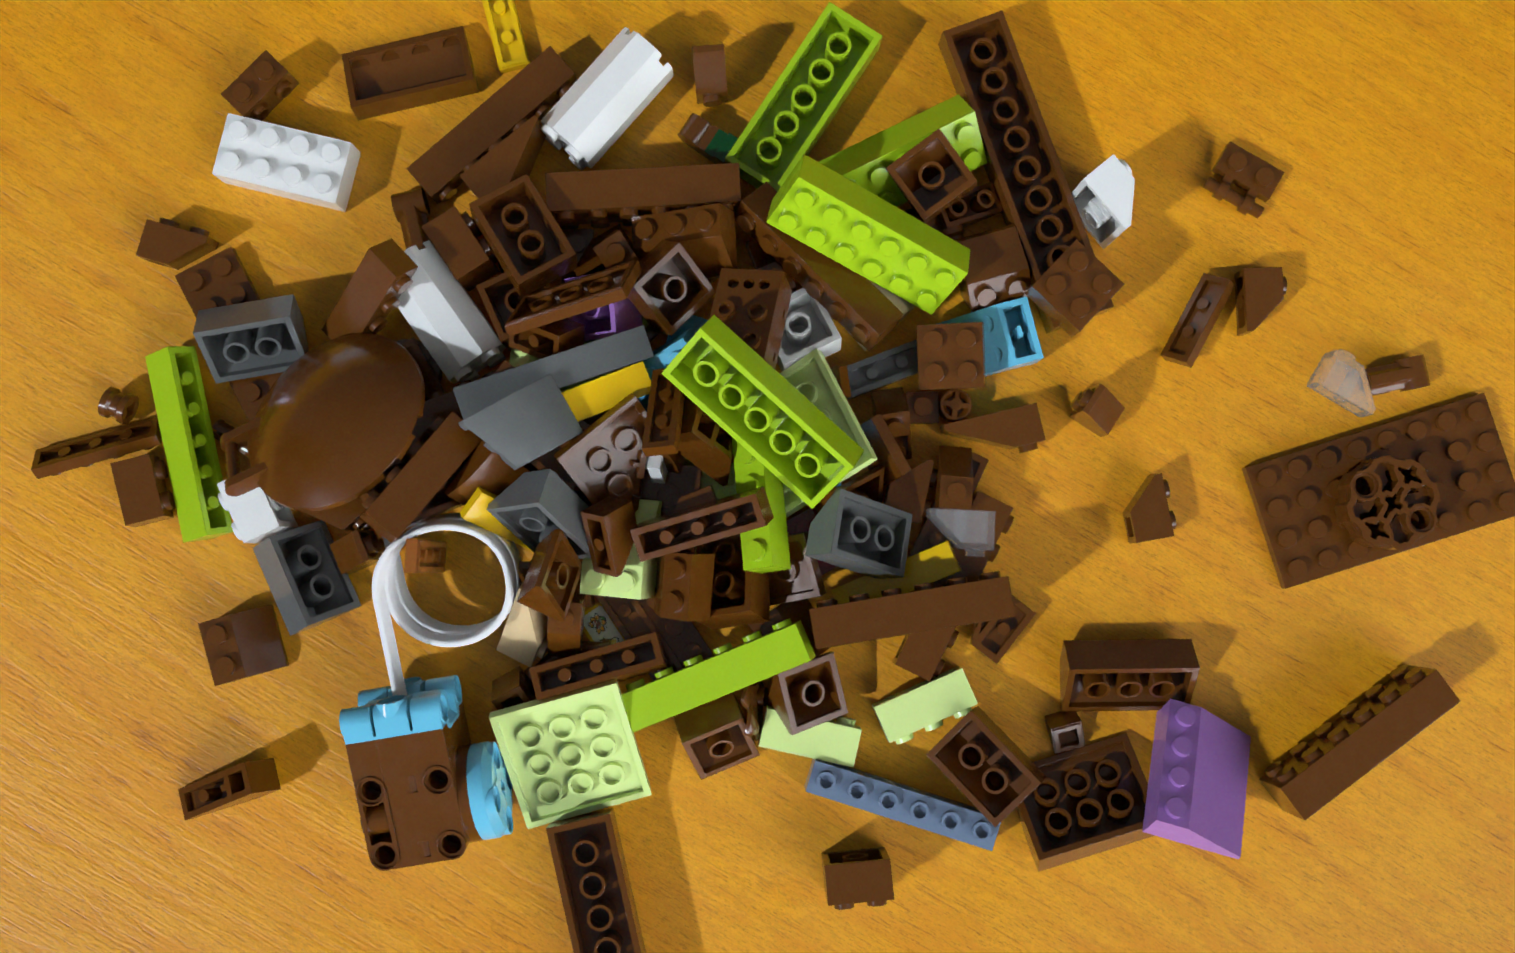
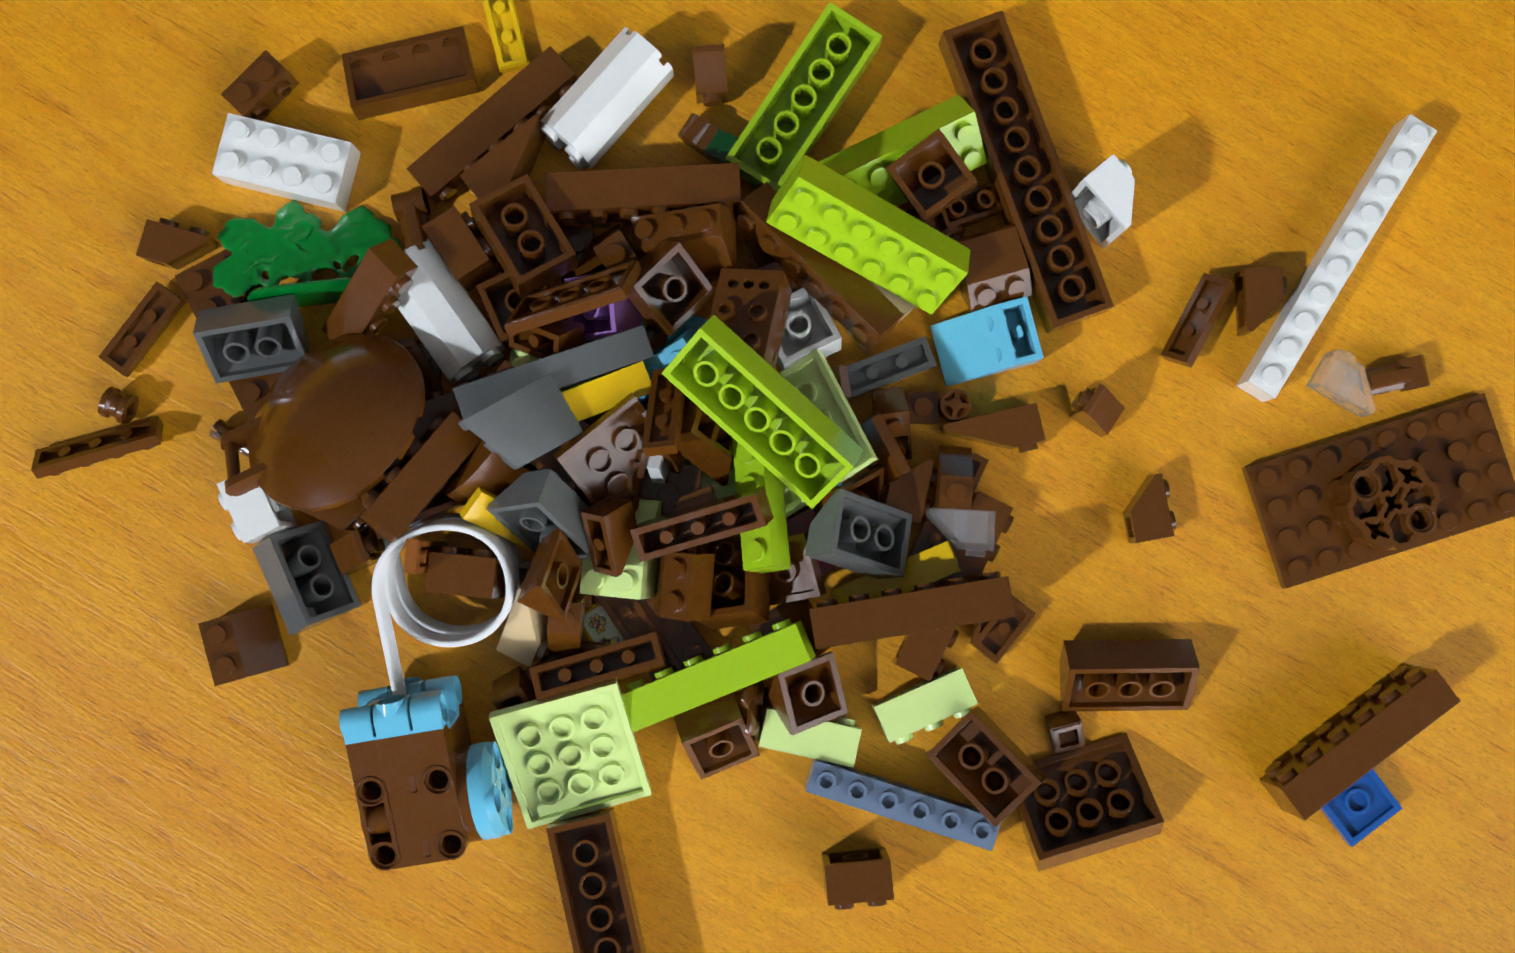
reddish brown brick [110,454,175,527] -> none
lime brick [145,346,233,543] -> none
reddish brown slope [178,758,281,820] -> none
reddish brown brick [917,322,986,390] -> none
reddish brown brick [1025,239,1124,337] -> none
medium lavender slope [1142,699,1251,859] -> none
reddish brown plate [1203,142,1285,218] -> none
none -> reddish brown plate [99,281,186,377]
none -> green plant [213,200,404,307]
none -> reddish brown brick [425,546,506,599]
none -> white brick [1236,114,1437,402]
none -> blue plate [1320,769,1403,847]

